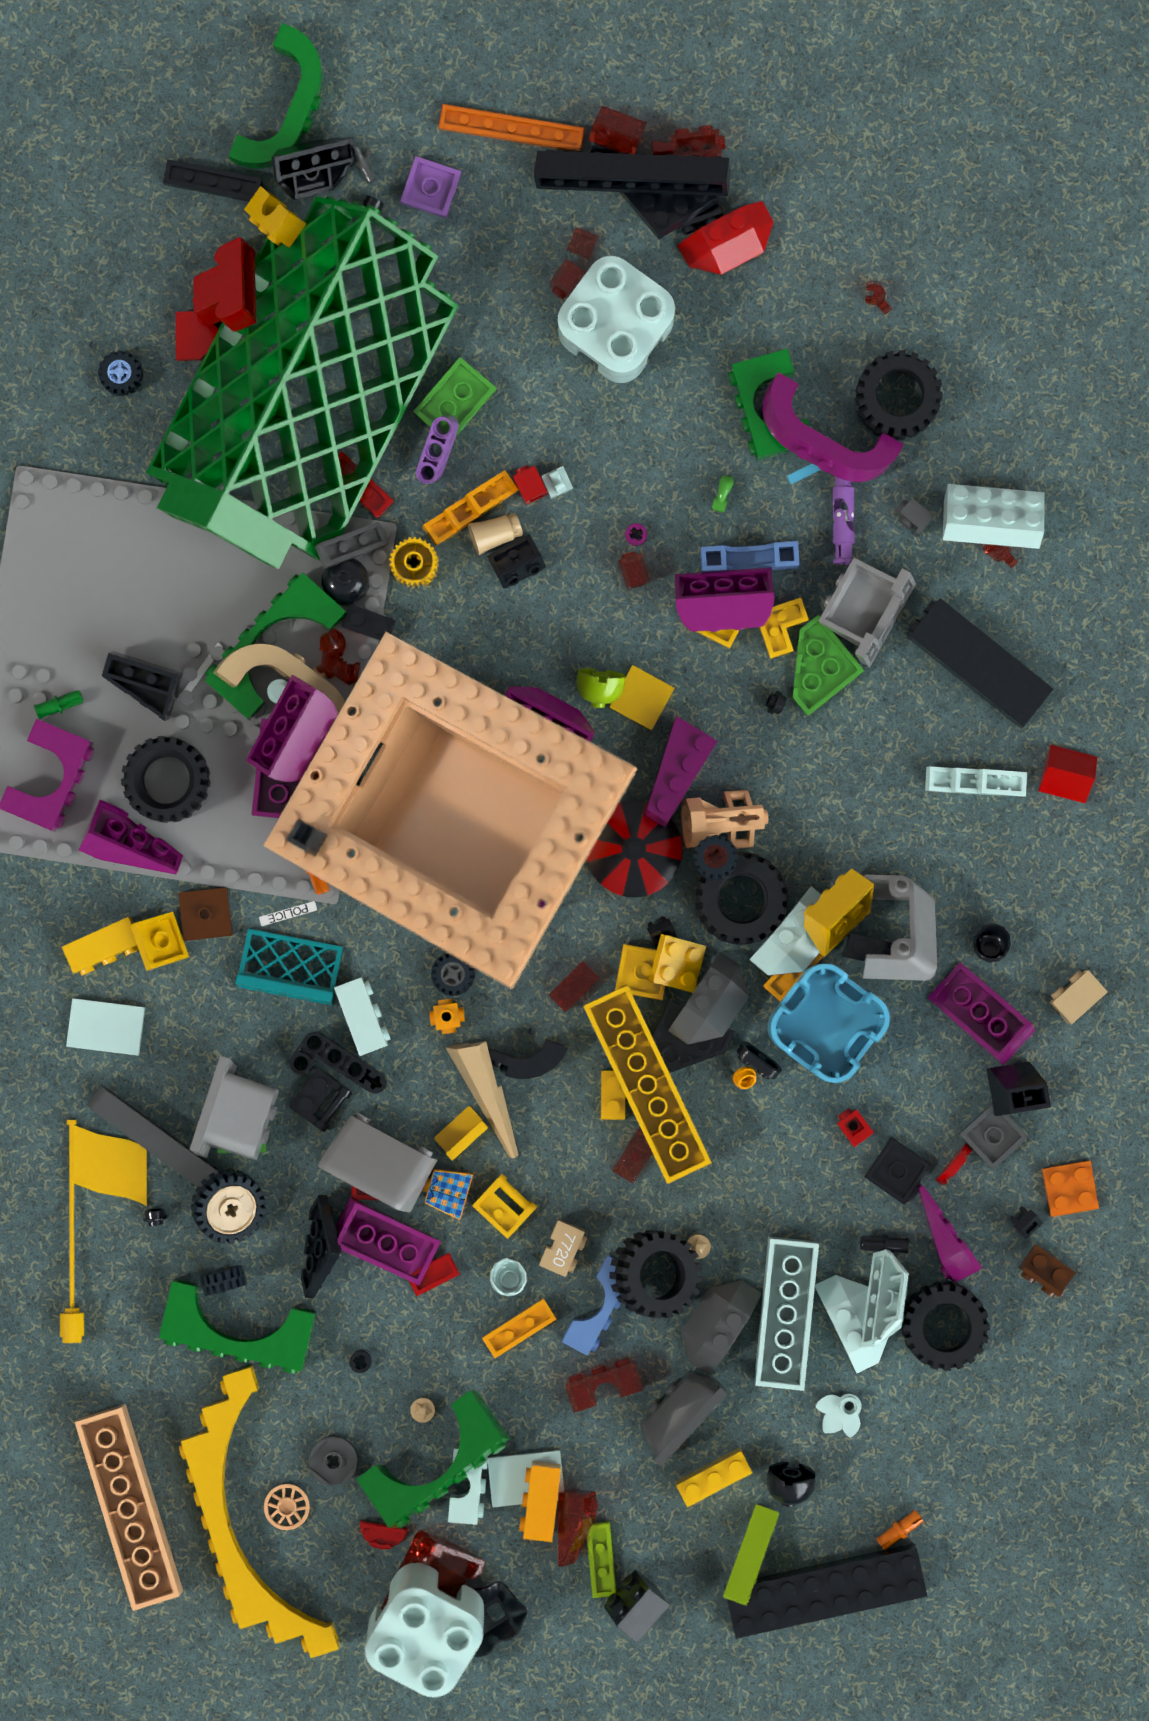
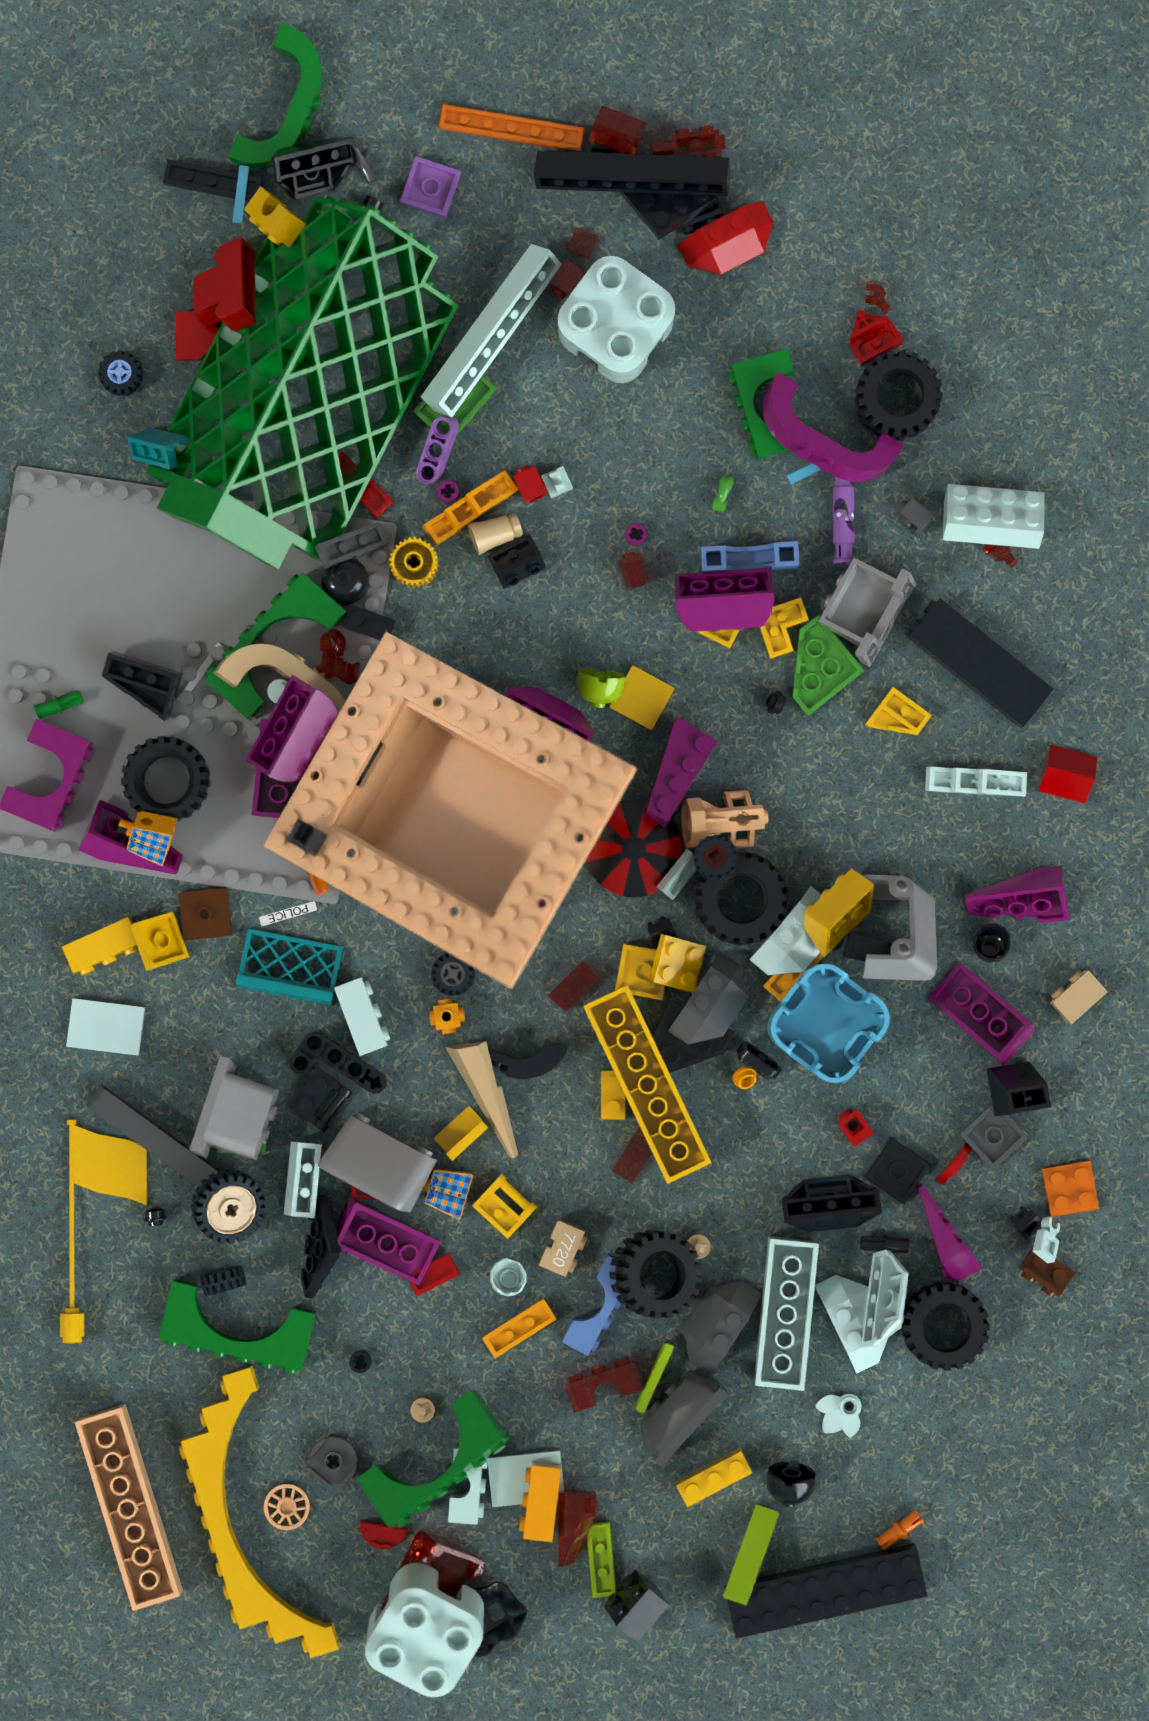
none -> torso [116,811,177,866]
none -> teal panel [127,428,189,469]
none -> medium azure sticker [232,165,249,223]
none -> light aqua brick [284,1141,322,1218]
none -> light aqua brick [421,244,562,418]
none -> magenta bush [437,480,459,503]
none -> lime tile [635,1341,674,1413]
none -> light aqua tile [657,849,697,900]
none -> black wedge [781,1175,882,1232]
none -> red slope [849,310,903,367]
none -> yellow wing [865,687,932,735]
none -> magenta wedge [965,866,1069,923]
none -> light aqua plate [1033,1216,1060,1263]

